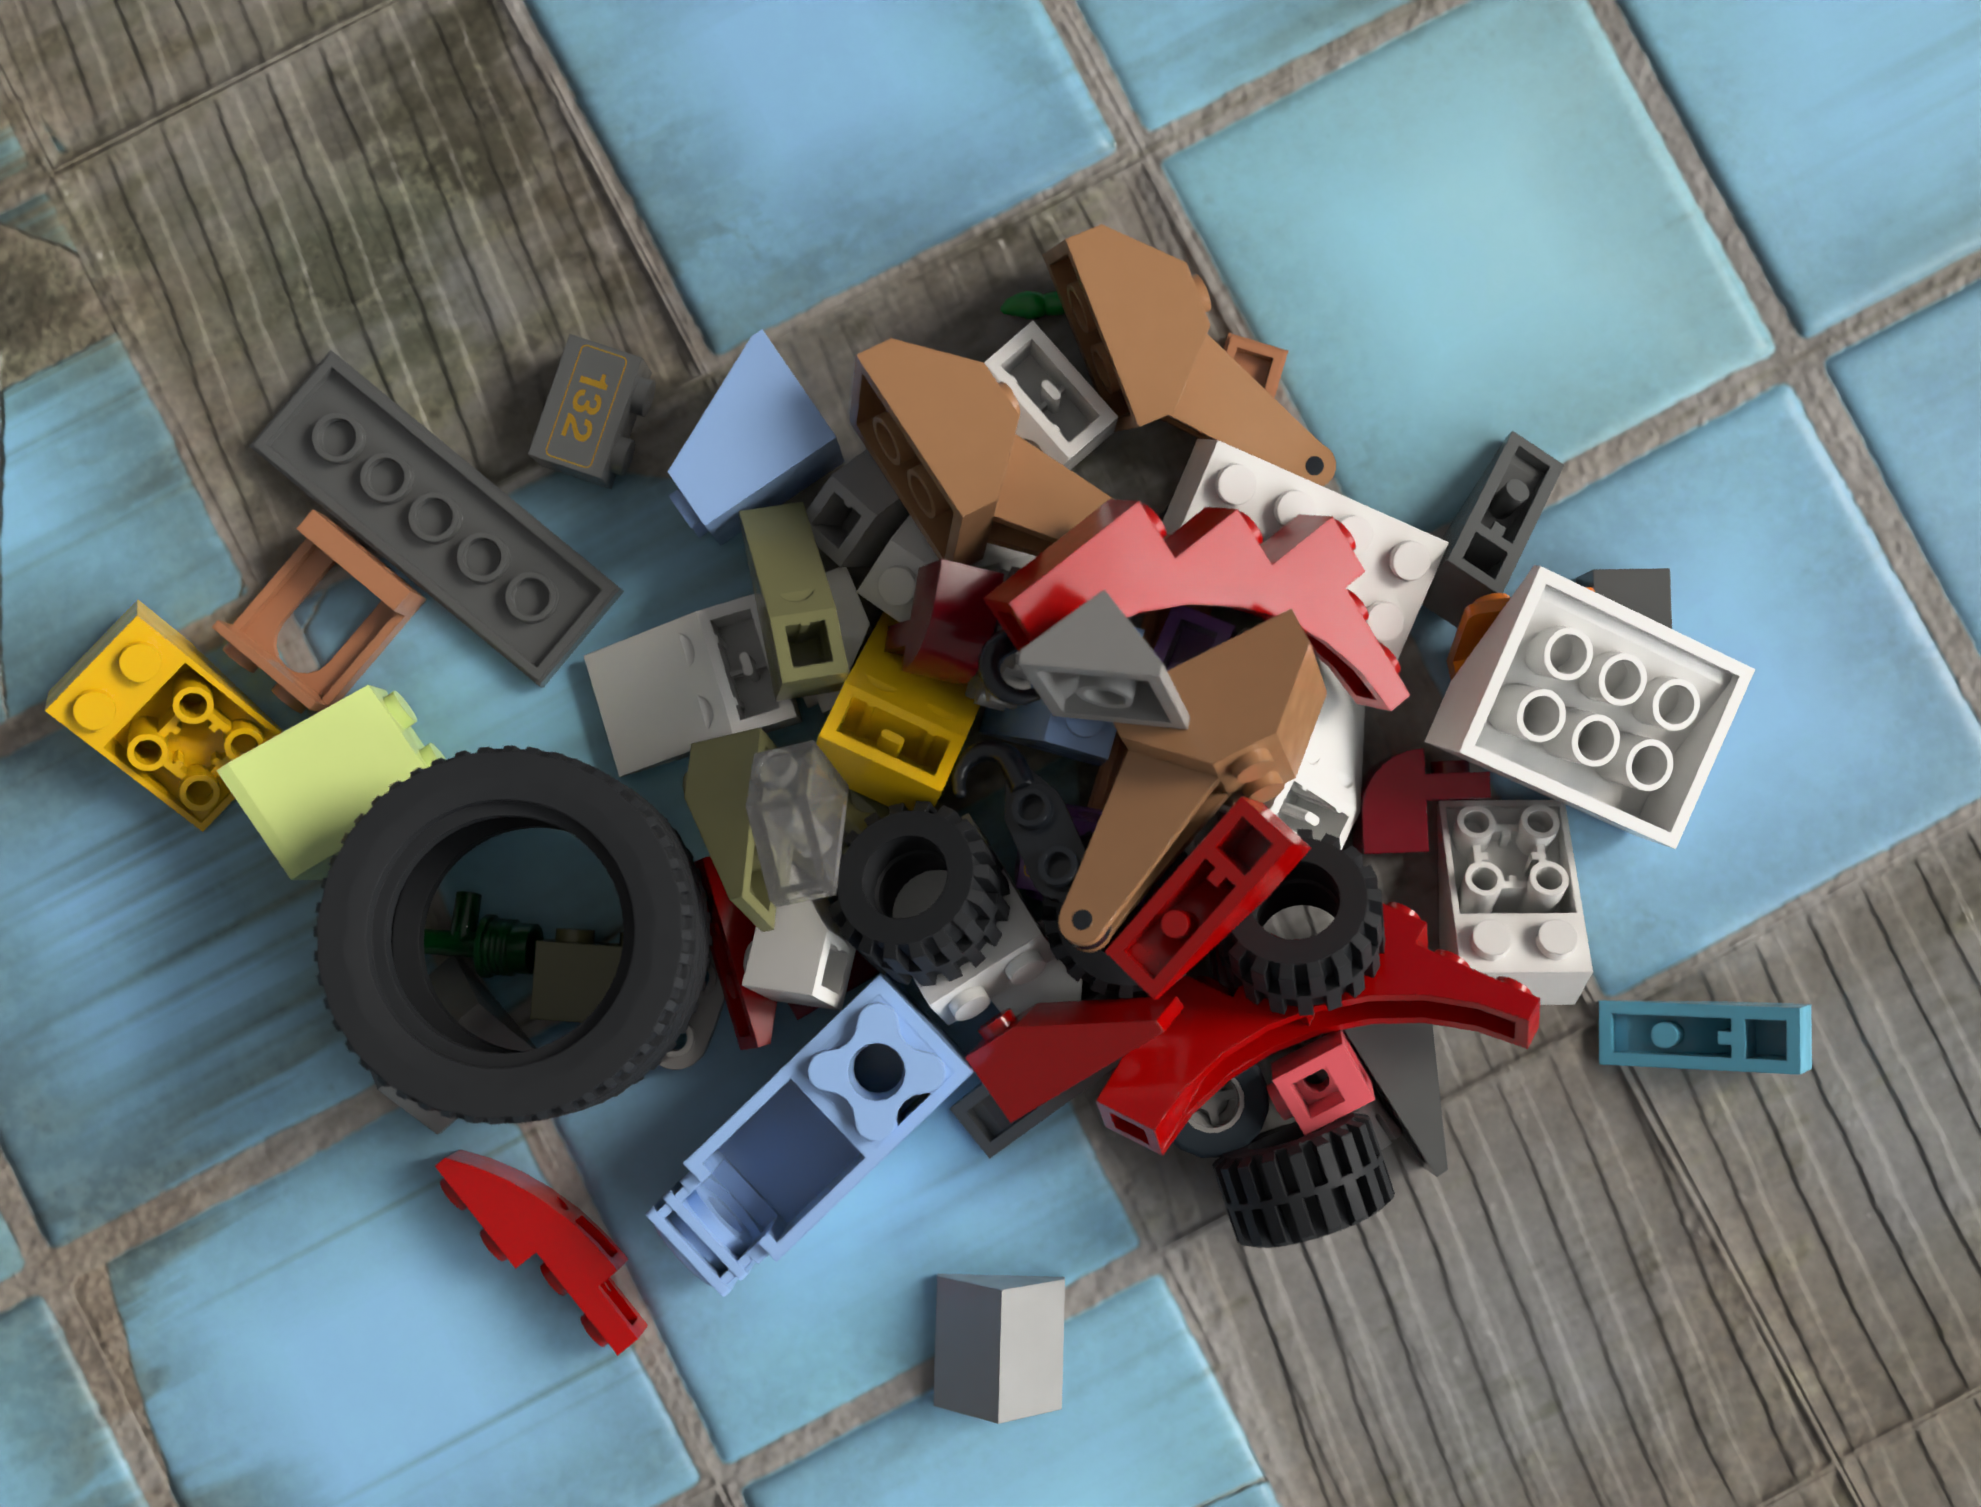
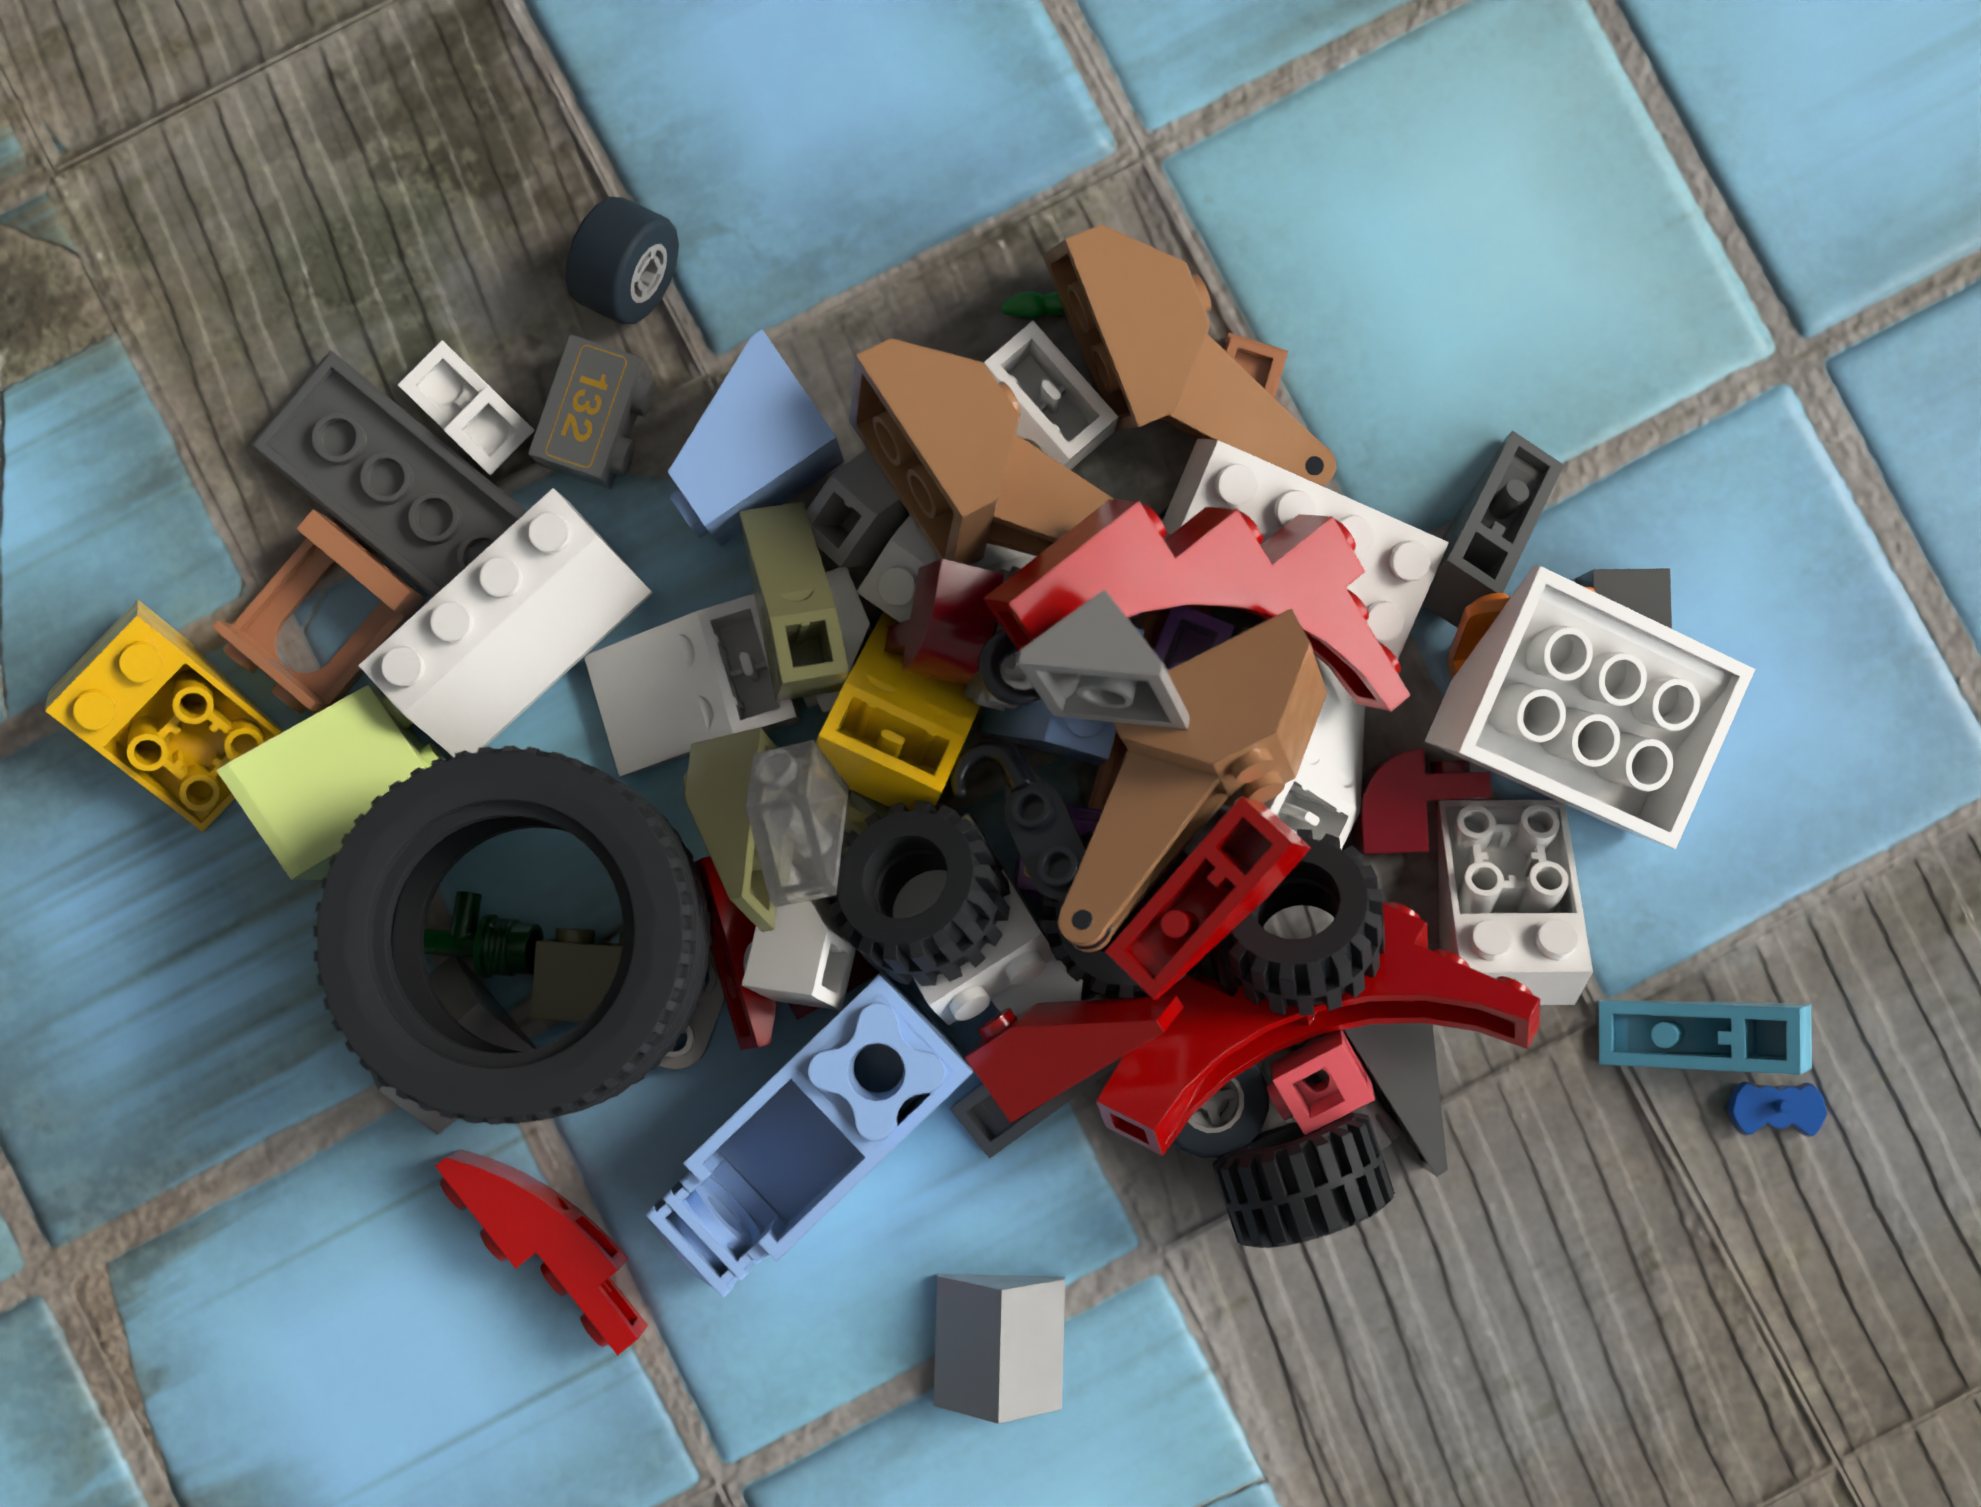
none -> white slope [358,488,653,757]
none -> white slope [398,340,535,475]
none -> black wheel [565,197,679,325]
none -> blue piece [1726,1081,1827,1137]

